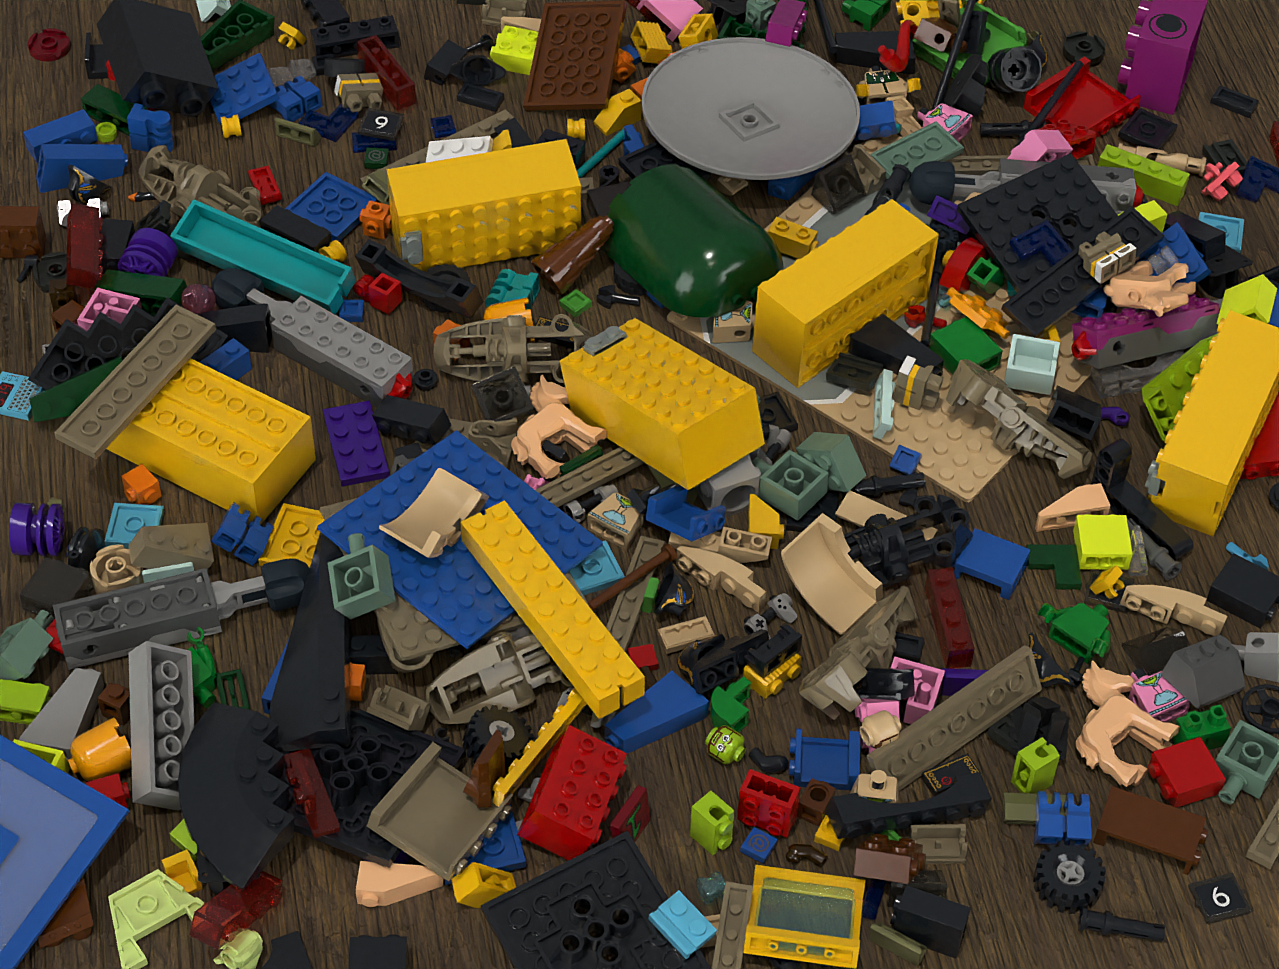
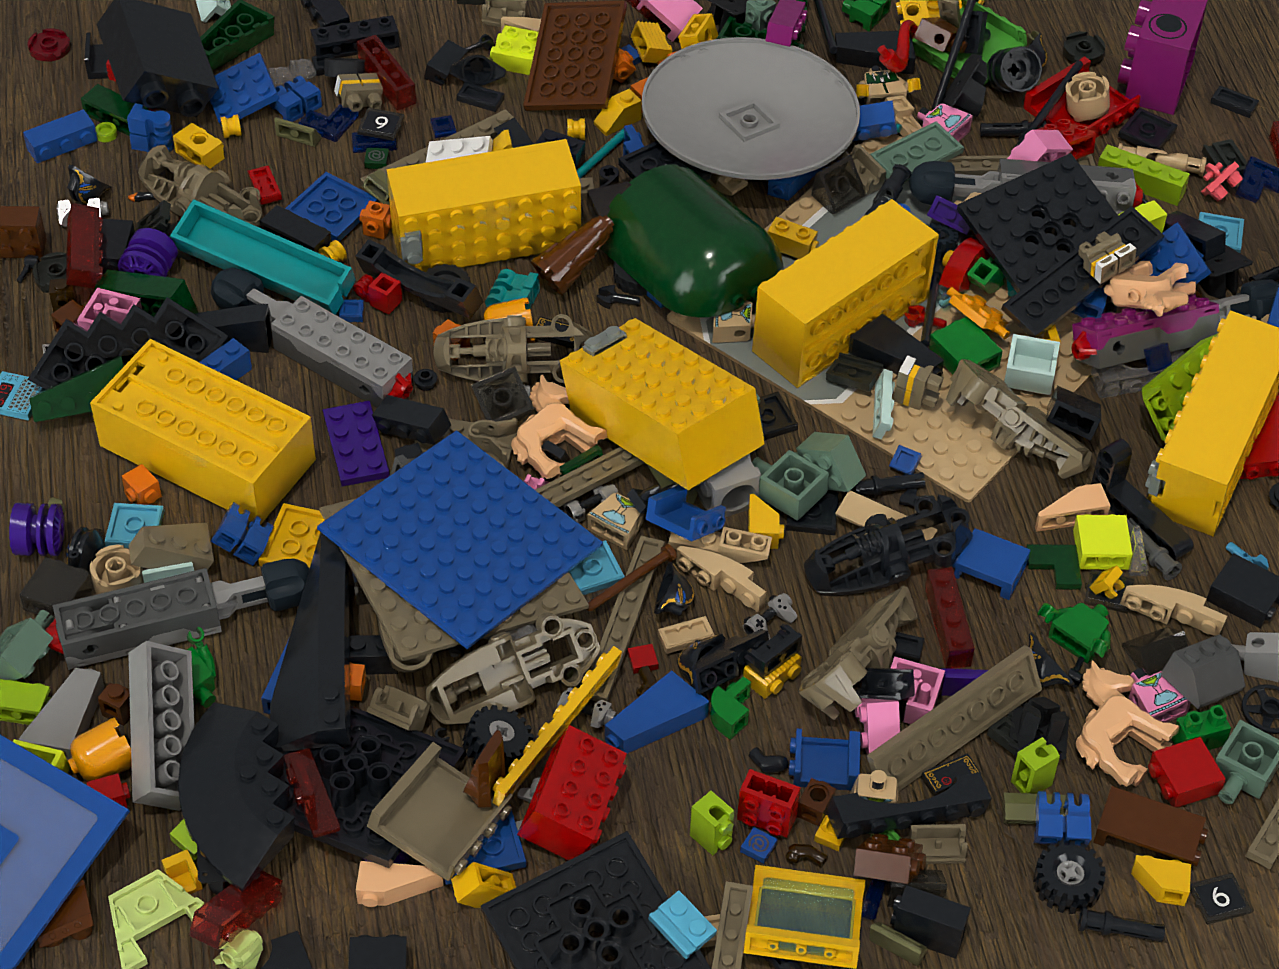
blue slope [36,144,128,192] -> none
dark tan plate [54,305,216,459] -> none
clear pink head [181,284,216,314] -> none
dark green tile [216,669,250,710] -> none
yellow tile [278,22,307,50] -> none
sand green brick [328,533,396,619] -> none
tan panel [379,468,489,558] -> none
yellow piece [460,500,645,719] -> none
bright green tile [559,289,592,318] -> none
dark red tile [610,785,650,842] -> none
bright green tile [642,577,659,613] -> none
clear light blue wheel [696,871,725,905] -> none
lime head [705,725,746,765] -> none
light grey piece [749,425,792,465] -> none
tan panel [781,513,883,635] -> none
tan head [860,710,901,749] -> none
clear blue tile [1009,220,1072,266] -> none
dark purple arm [1101,407,1130,426] -> none
clear wheel [1147,245,1180,275] -> none
neon yellow brick [1217,274,1277,325] -> none
none -> yellow brick [173,123,225,169]
none -> tan brick [1066,72,1110,122]
none -> yellow slope [1131,855,1191,906]
none -> clear blue tile [1144,342,1173,372]

